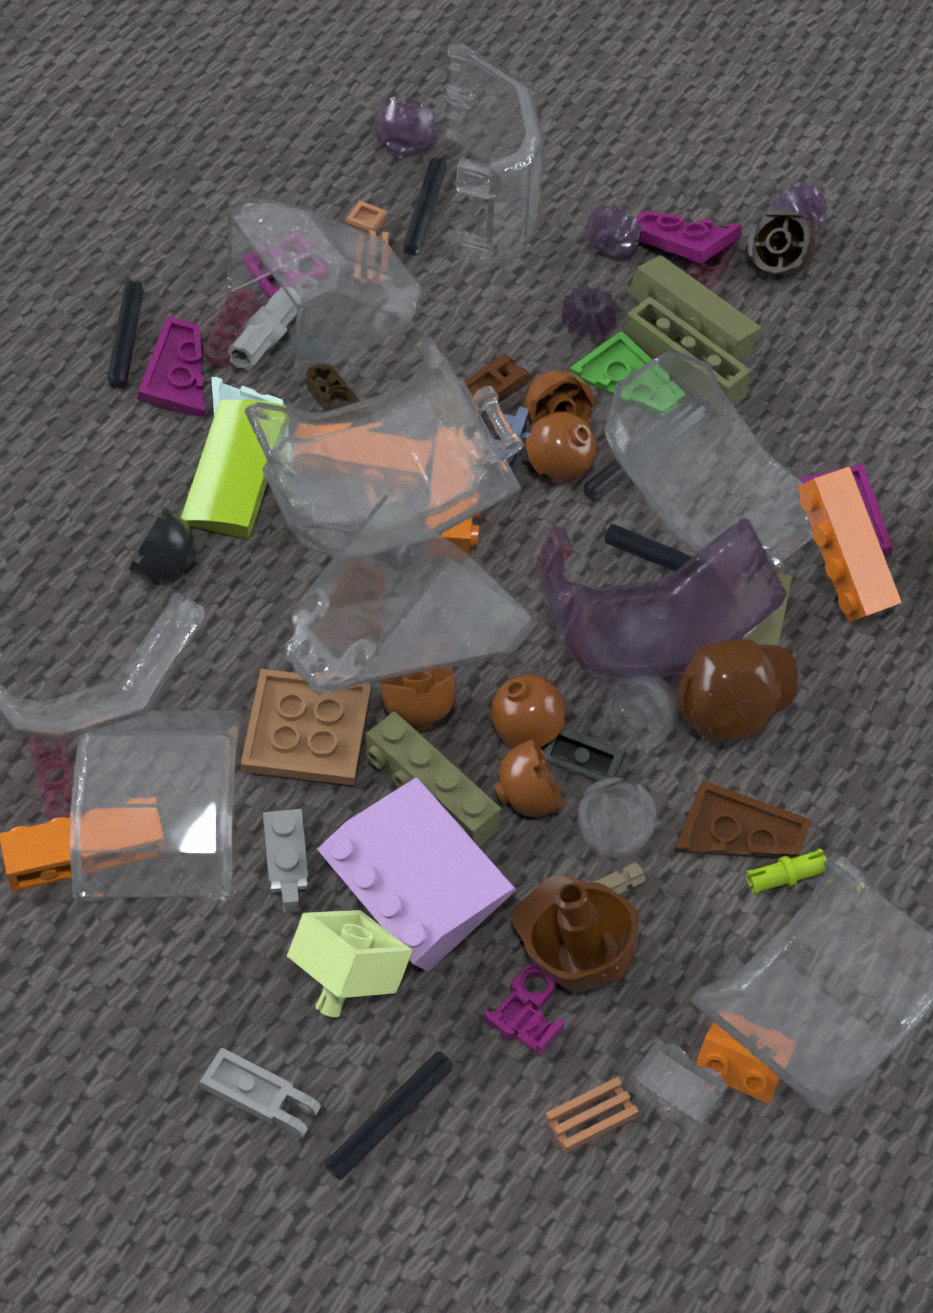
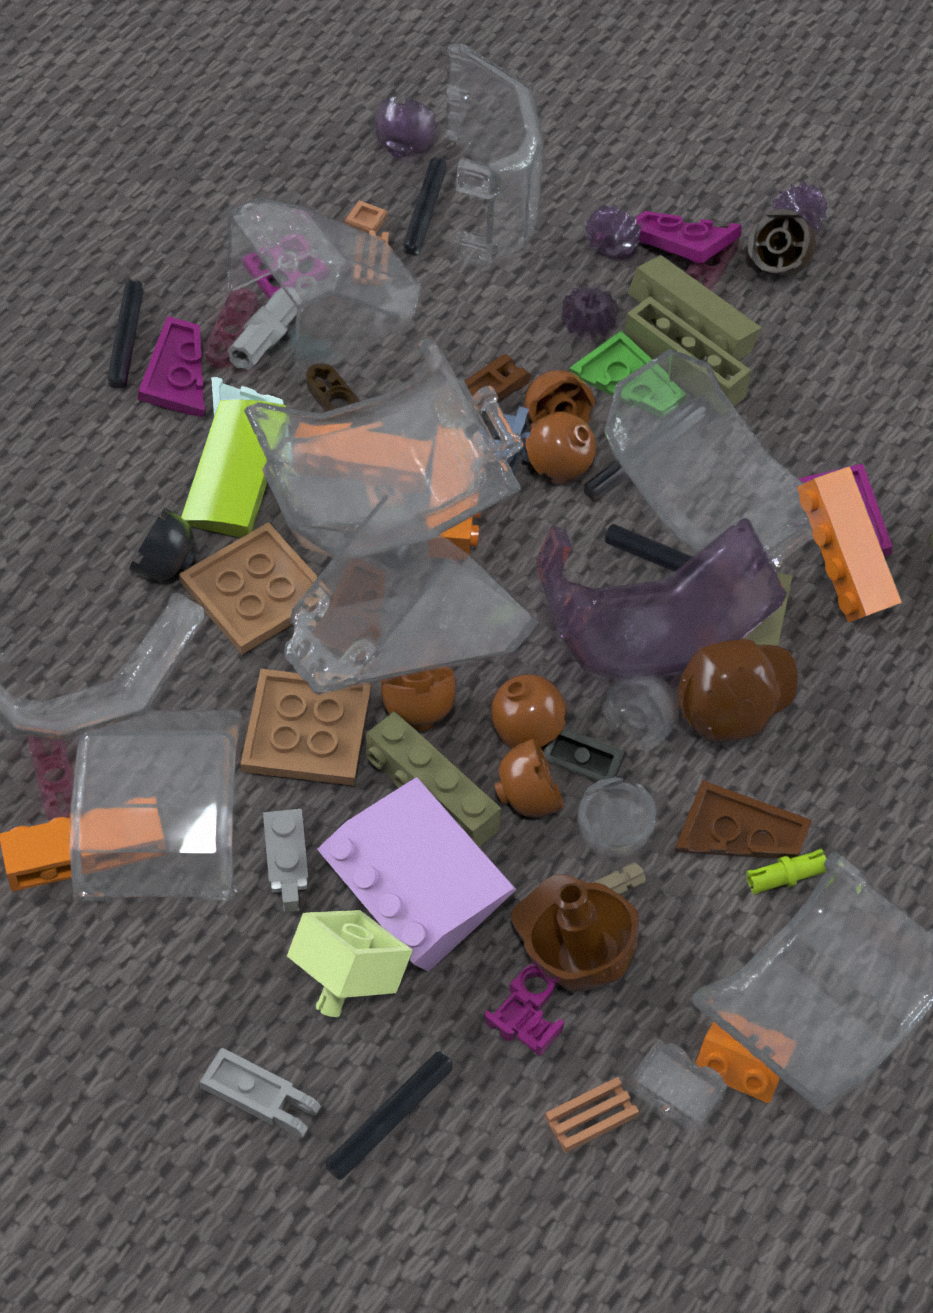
none -> medium nougat plate [179,522,332,655]

